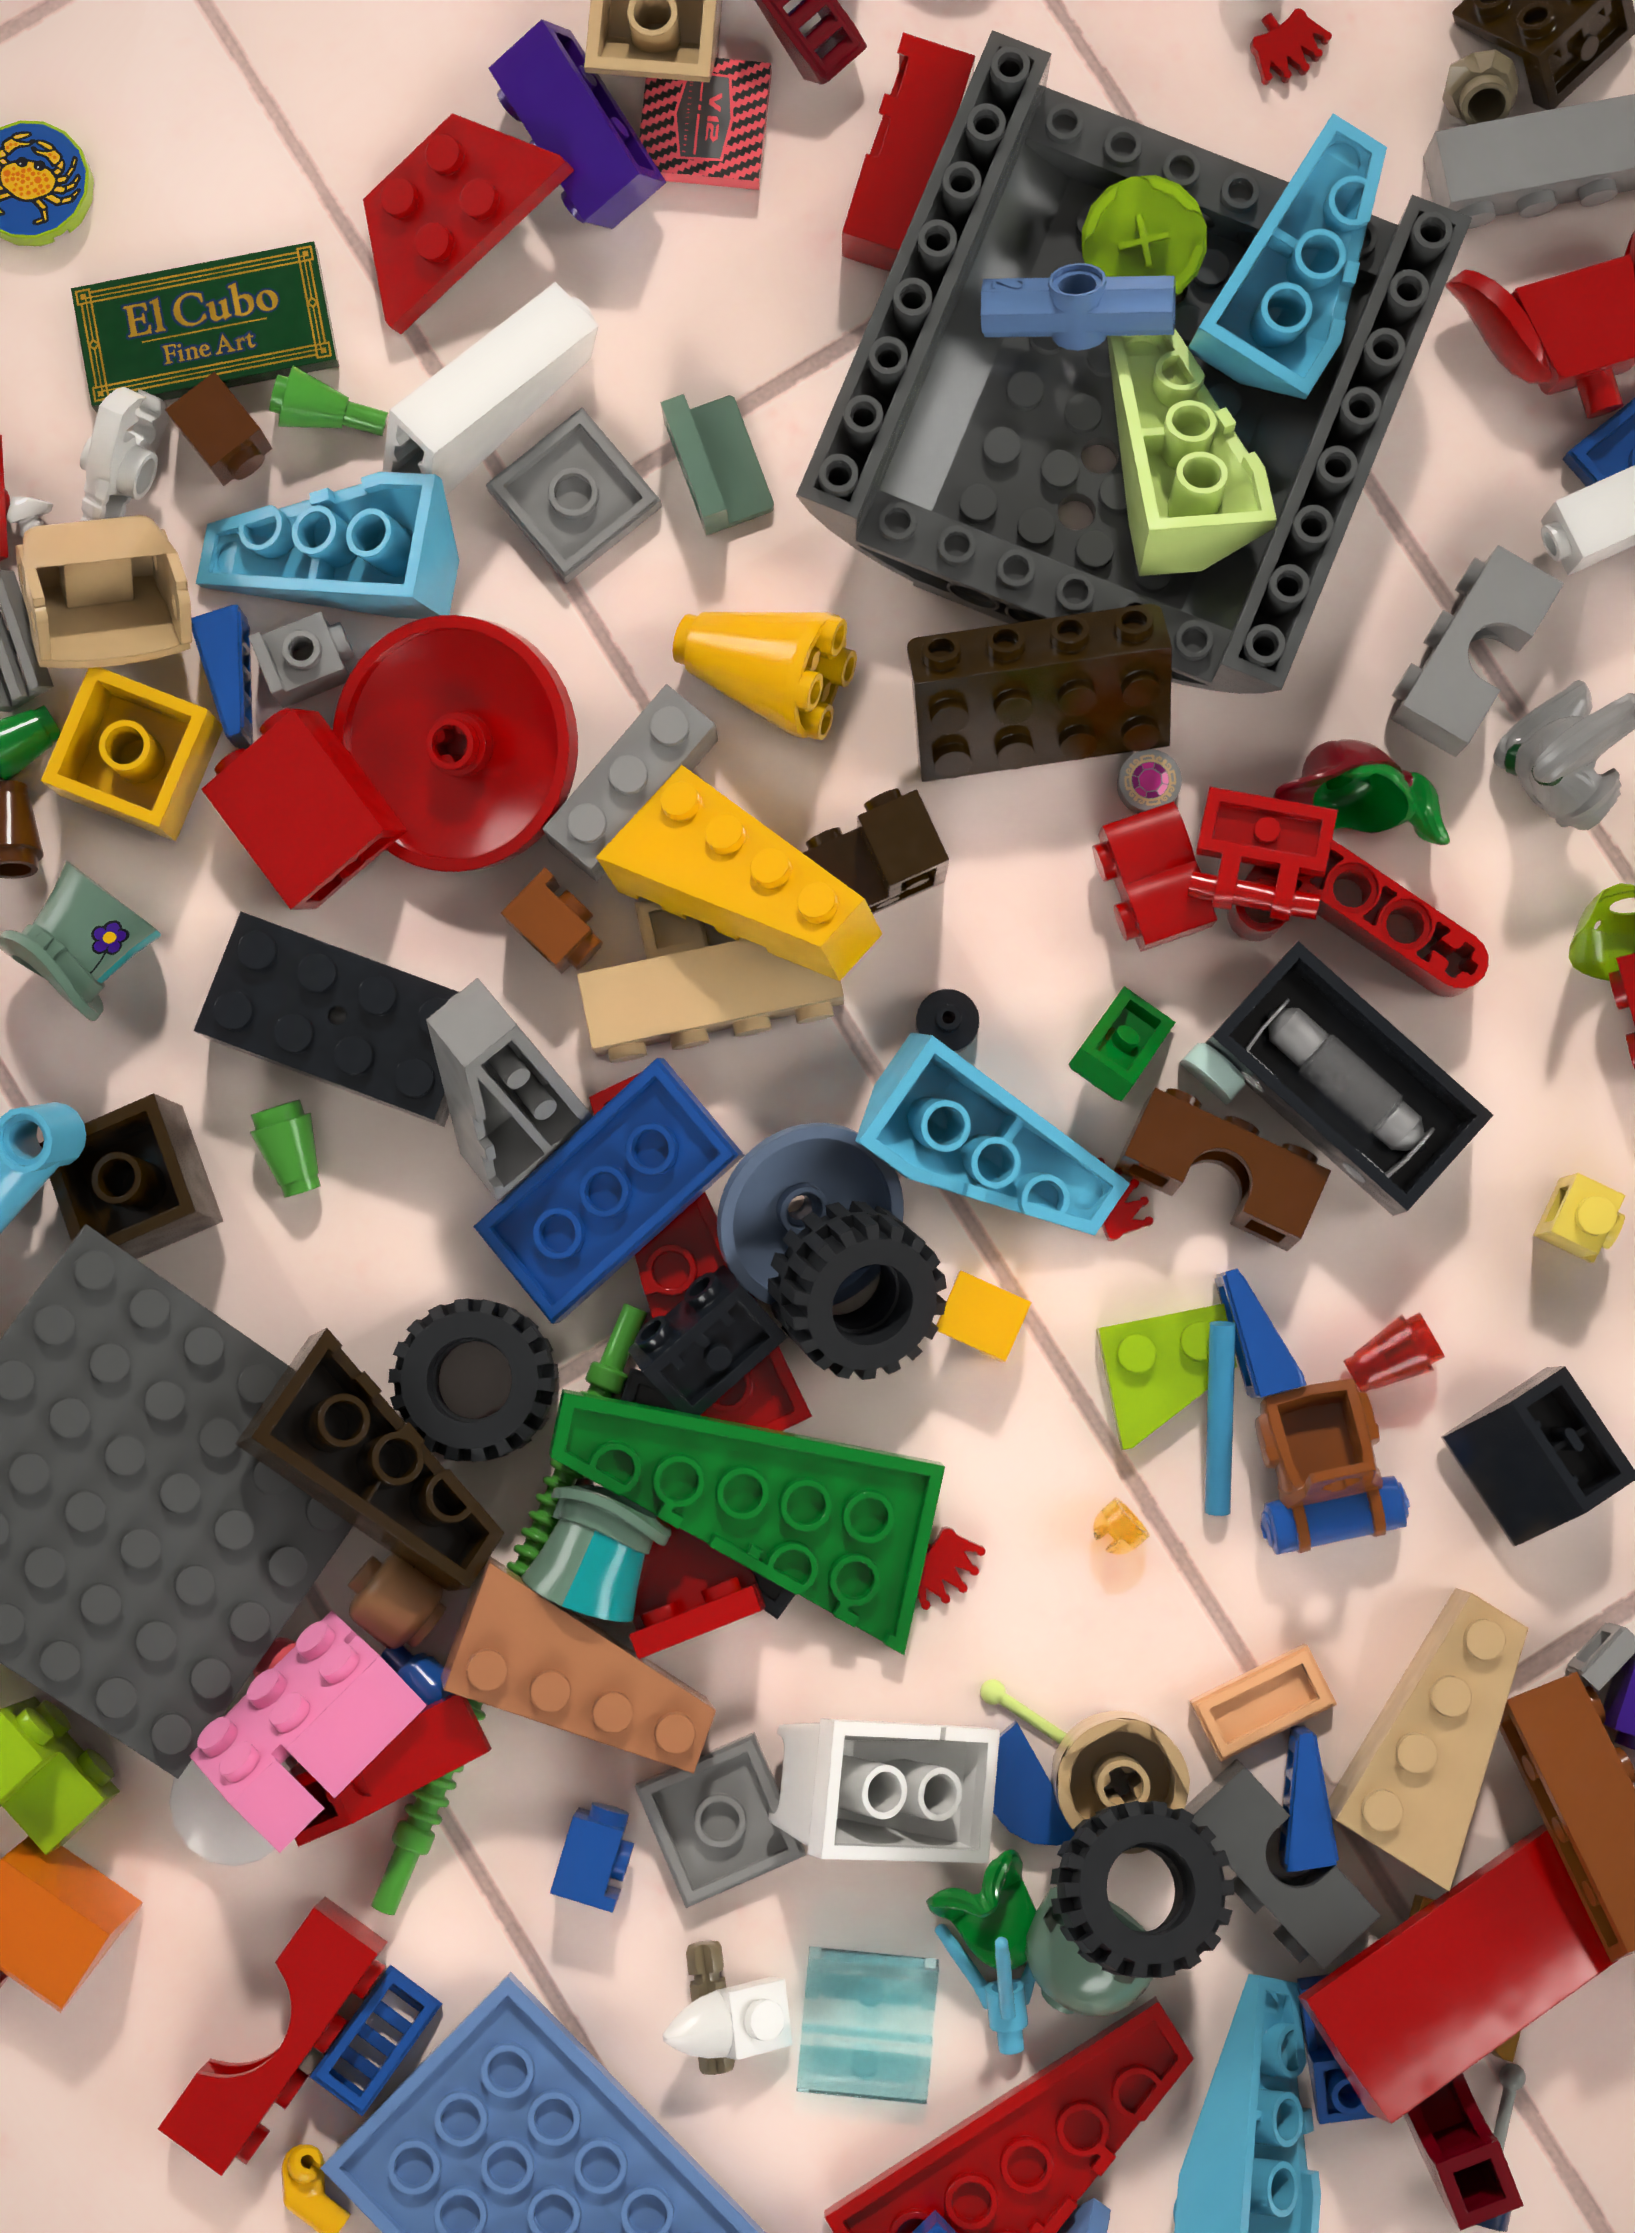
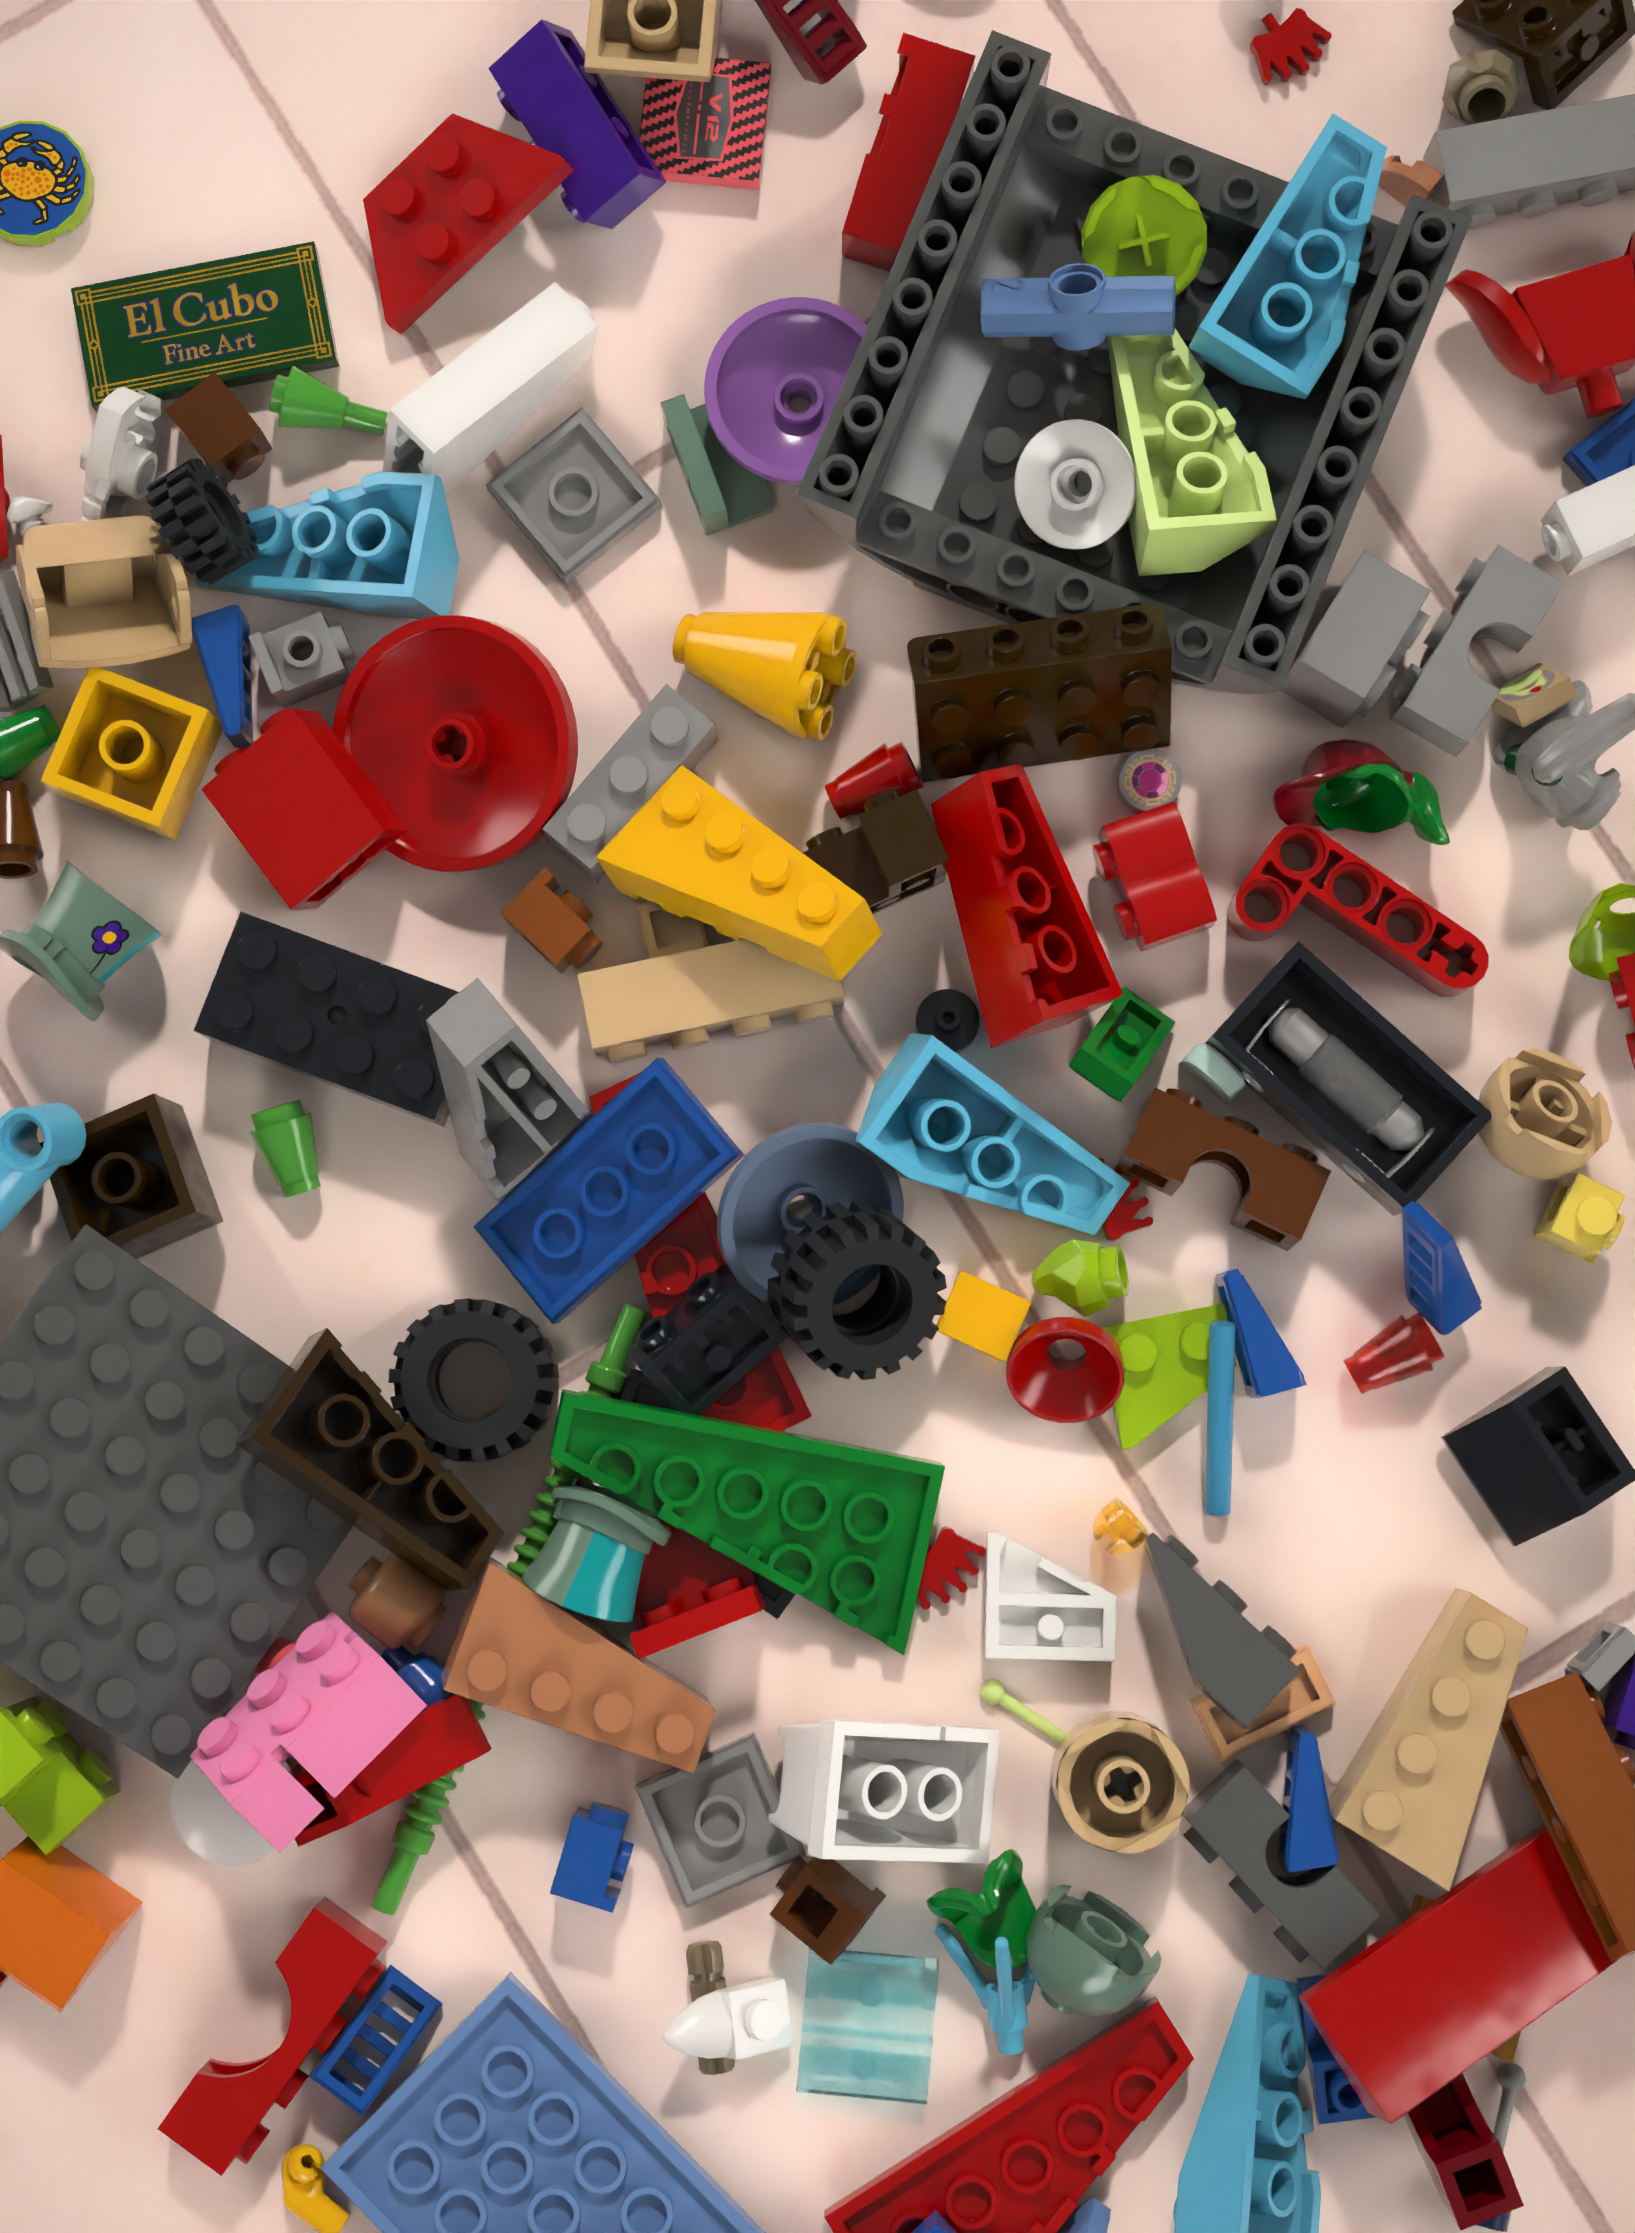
blue tile [993,1720,1075,1846] -> none
black tyre [1050,1801,1234,1978] -> none
red plate [1188,786,1338,922] -> none
dark orange piece [1255,1378,1410,1555] -> none
none -> black tyre [146,458,258,585]
none -> medium lavender dish [704,297,867,484]
none -> reddish brown brick [769,1855,886,1965]
none -> red cone [825,742,923,819]
none -> red wedge [930,763,1123,1049]
none -> white wing [984,1531,1117,1662]
none -> red piece [1006,1317,1125,1423]
none -> white dish [1014,419,1136,550]
none -> lime rock [1031,1239,1129,1317]
none -> dark grey slope [1144,1532,1301,1730]
none -> light grey brick [1280,550,1431,728]
none -> nougat tile [1378,155,1443,207]
none -> blue slope [1402,1201,1482,1335]
none -> tan cylinder [1478,1048,1612,1180]
none -> tan tile [1491,662,1577,727]

